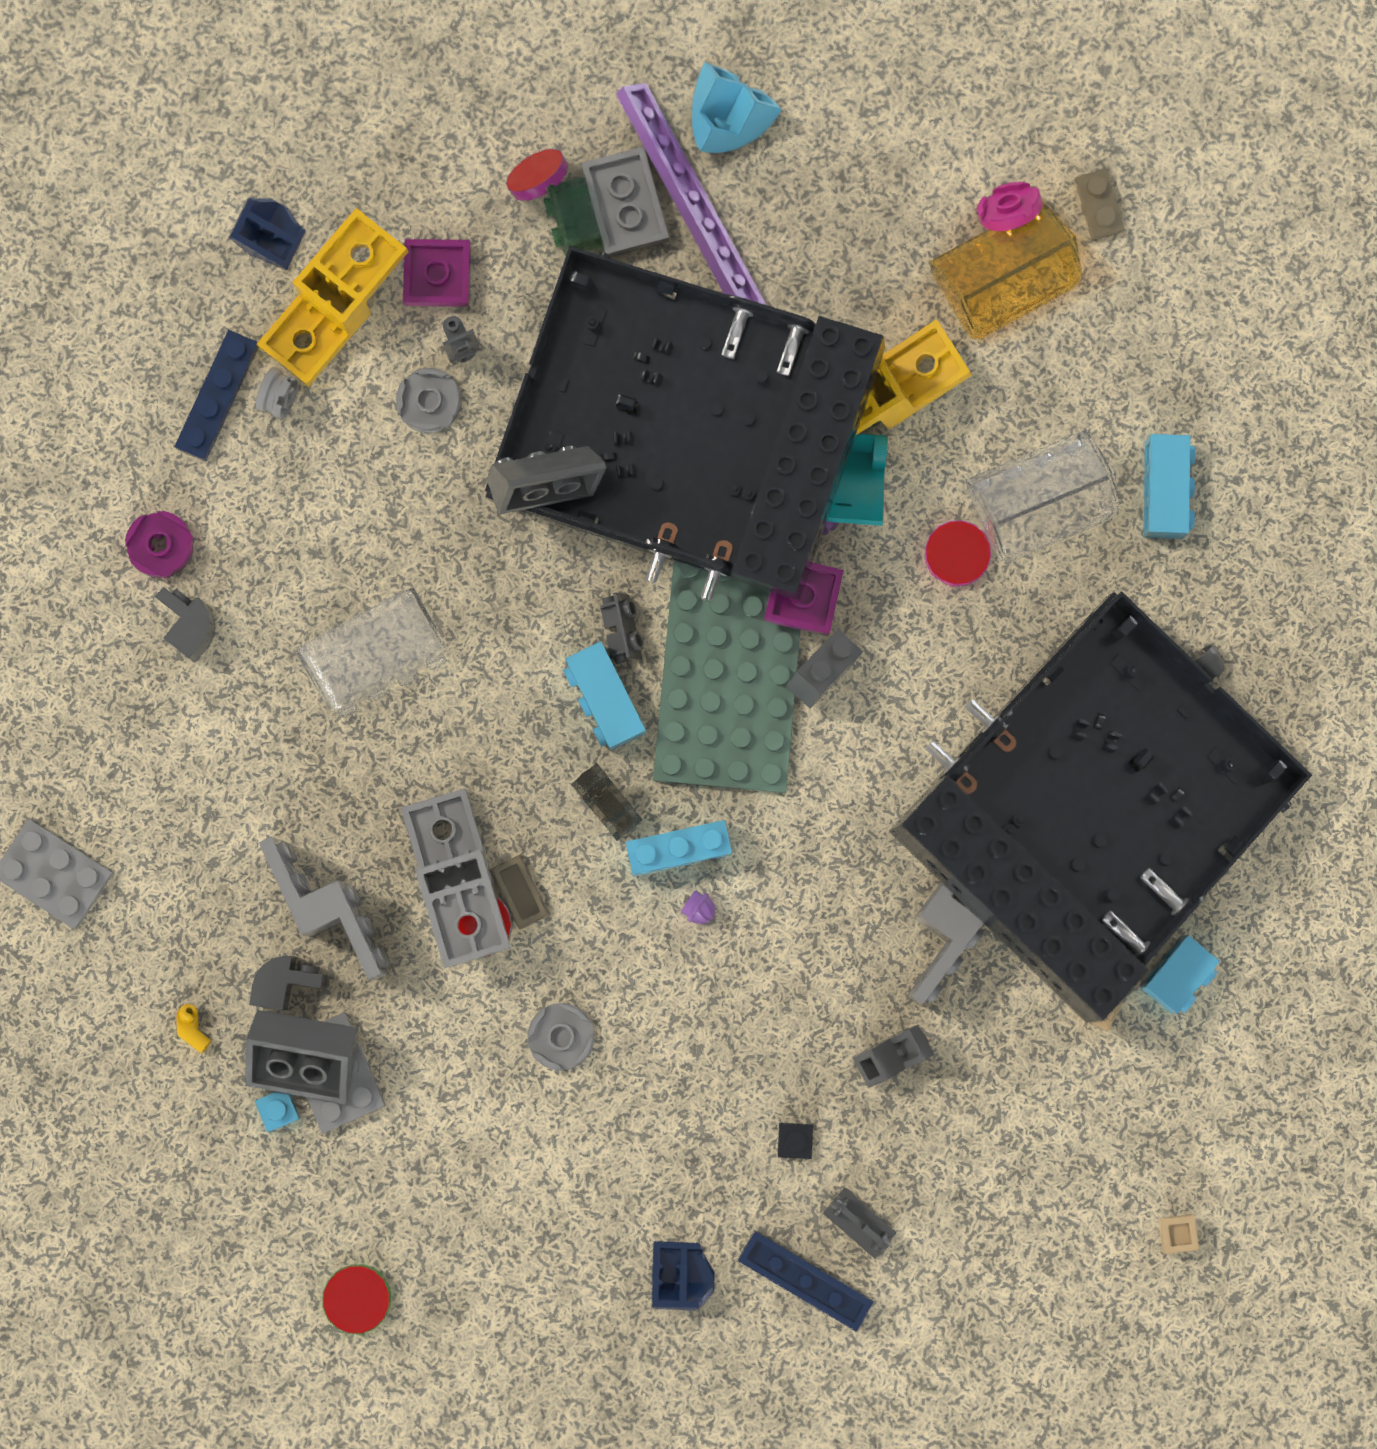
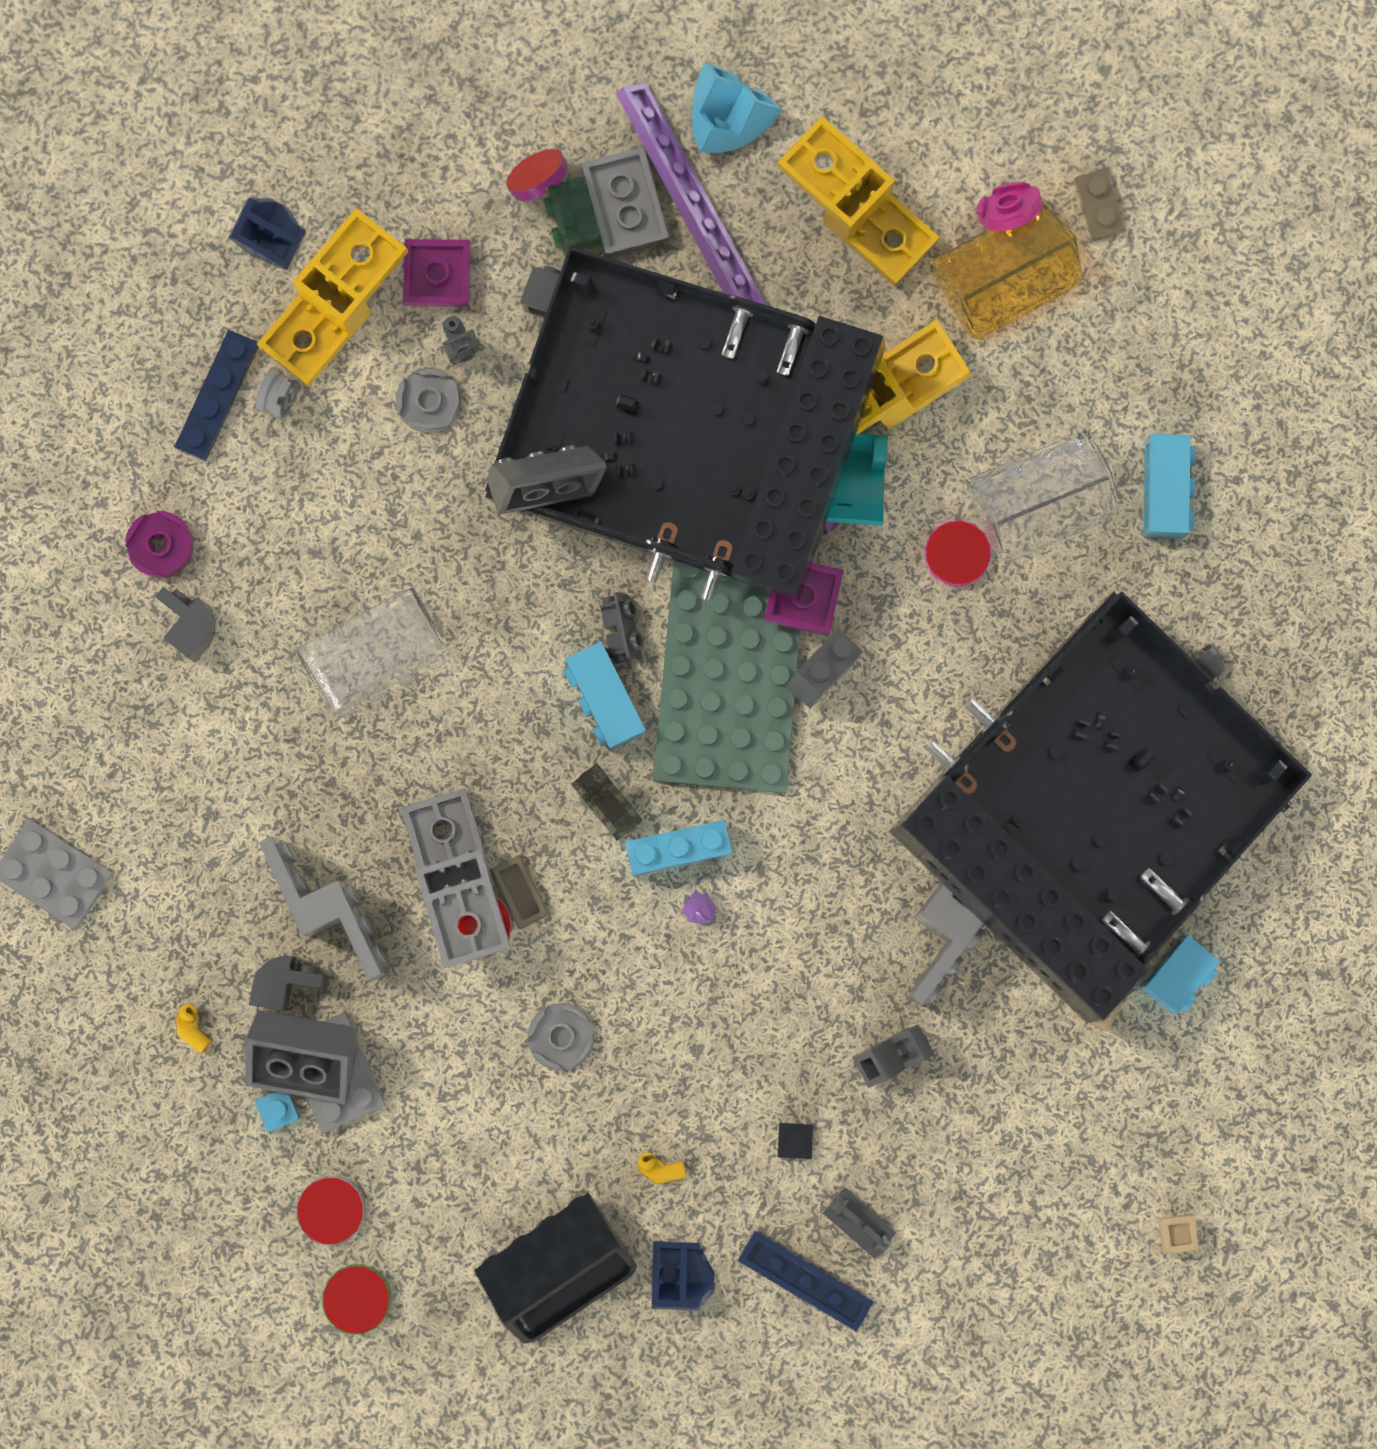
none -> red tile [296,1176,365,1245]
none -> black windscreen [474,1192,637,1344]
none -> dark grey brick [520,266,561,318]
none -> yellow arm [637,1152,686,1184]
none -> yellow bracket [777,116,940,287]

